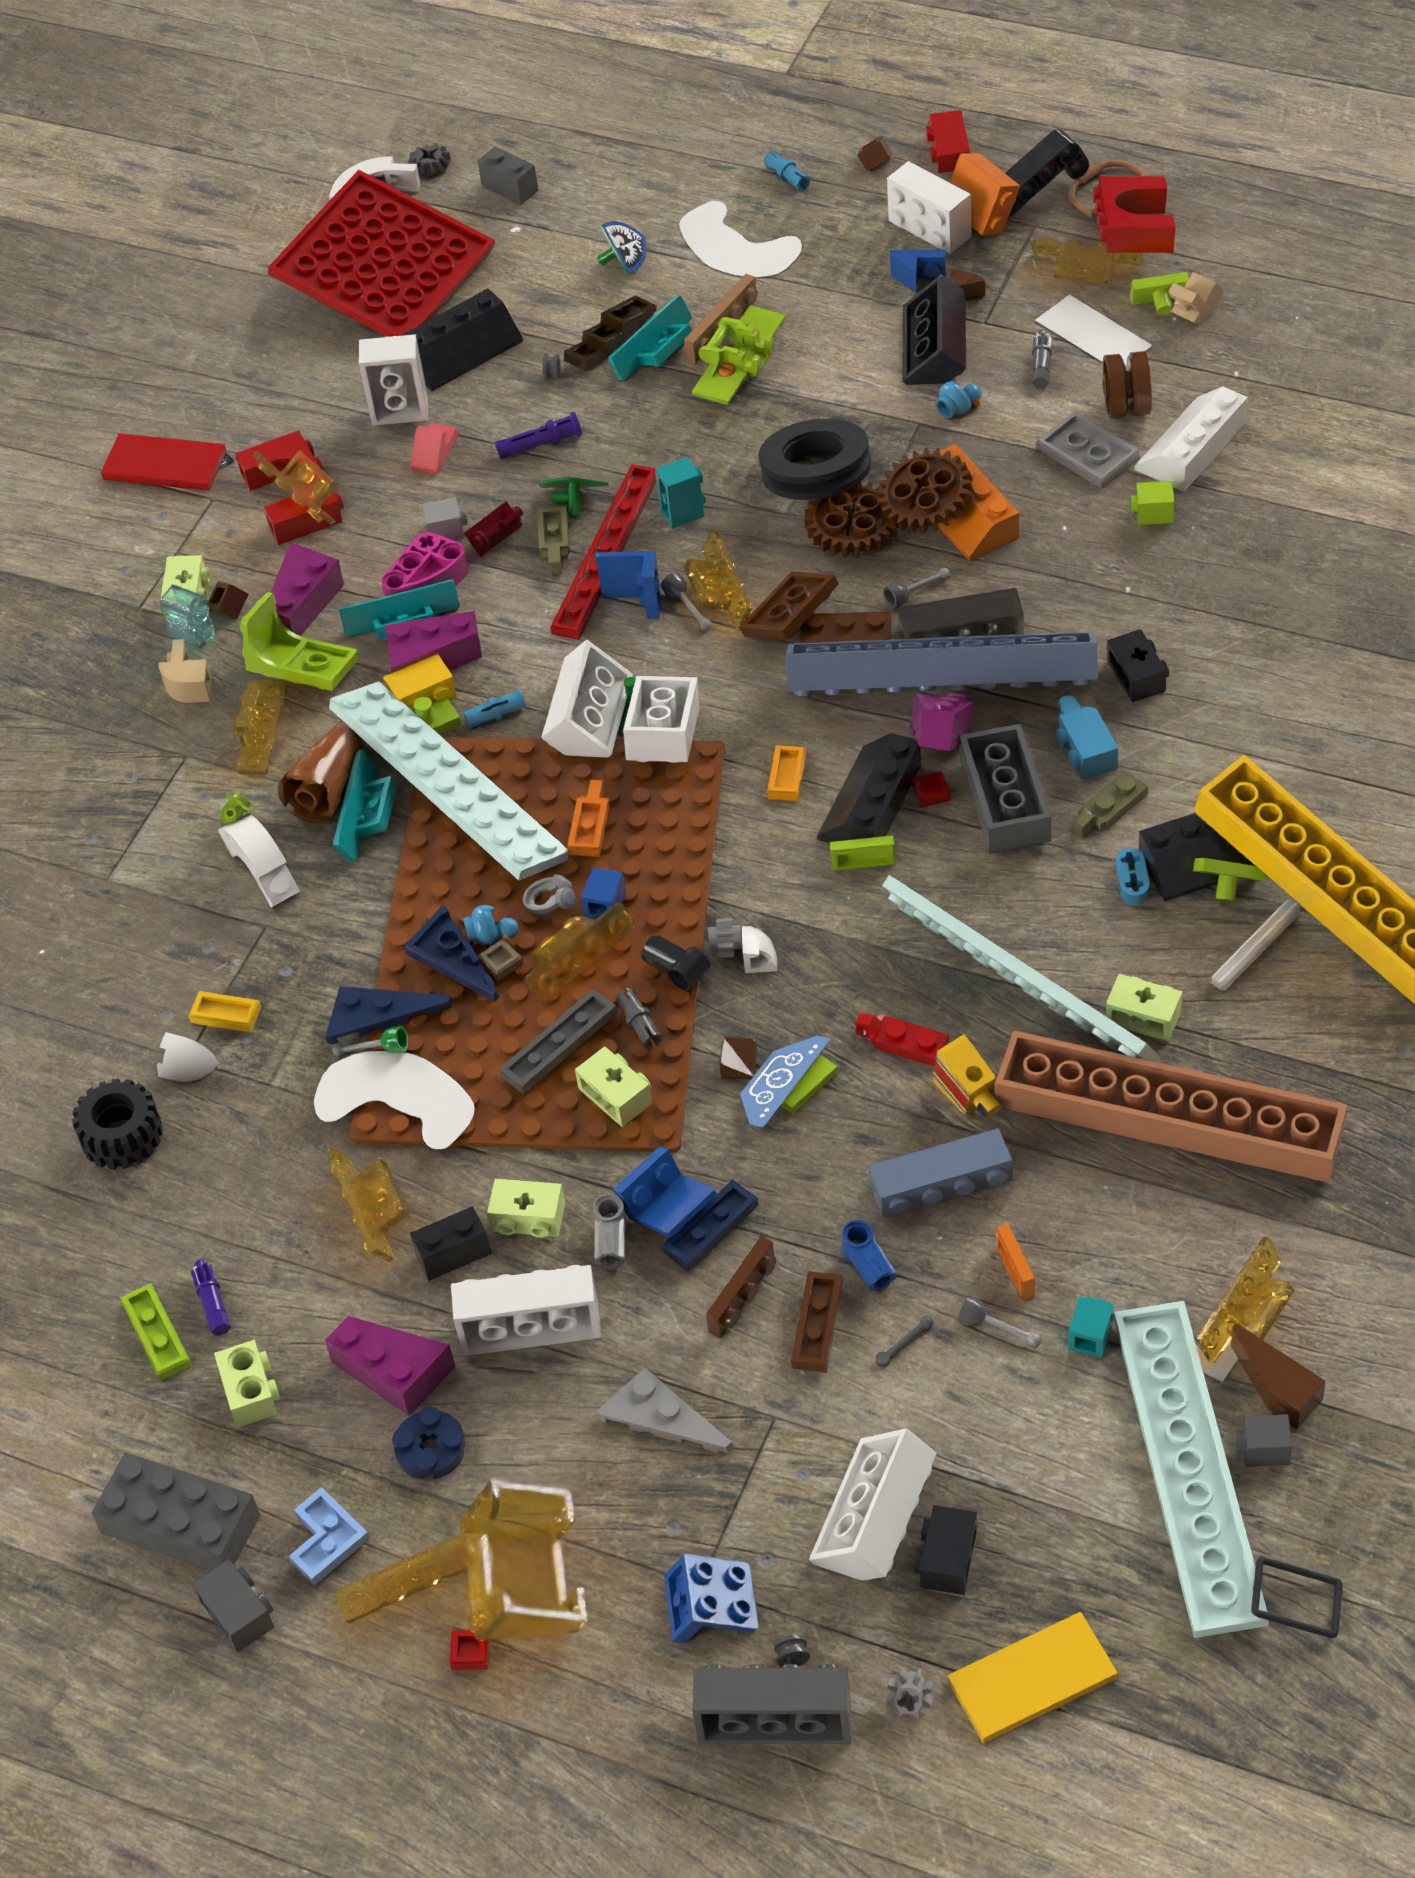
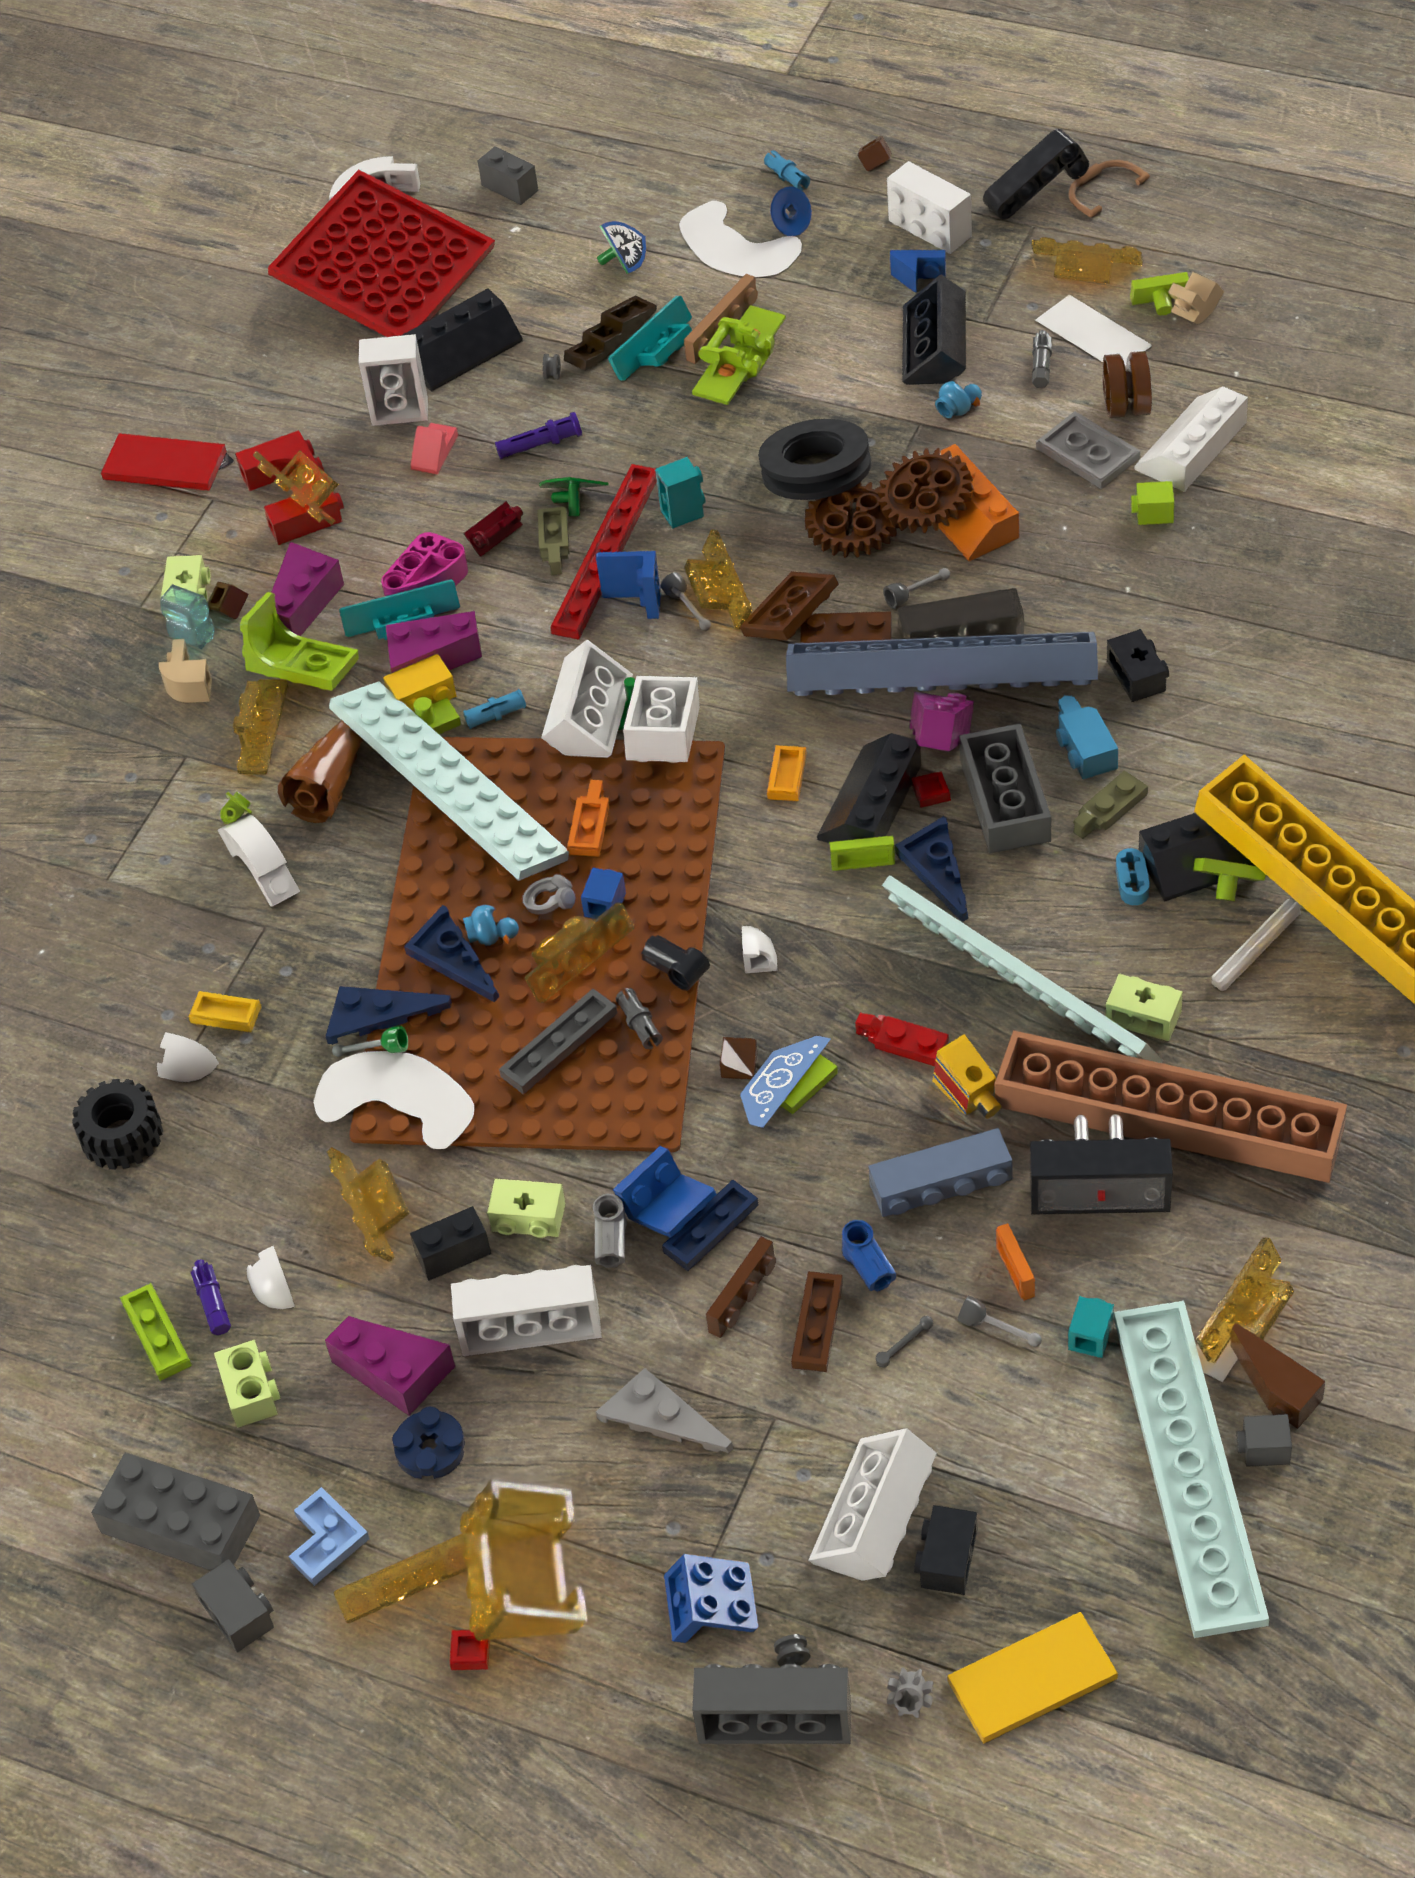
teal bracket [333,750,398,862] -> none
dark grey gear [408,143,451,175] -> none
light grey brick [422,497,468,540] -> none
dark tan tile [478,939,524,981] -> none
yellowish green brick [575,1046,652,1127] -> none
light grey gear [708,918,742,958] -> none
red hinge [925,110,970,173] -> none
orange brick [950,153,1020,236] -> none
reddish brown slope [951,269,985,300] -> none
red arch [1093,176,1176,253] -> none
black piece [1251,1557,1343,1638] -> none
none -> white brick [247,1246,295,1309]
none -> blue piece [770,186,812,236]
none -> dark blue wing [895,816,969,922]
none -> piece [1030,1114,1173,1215]

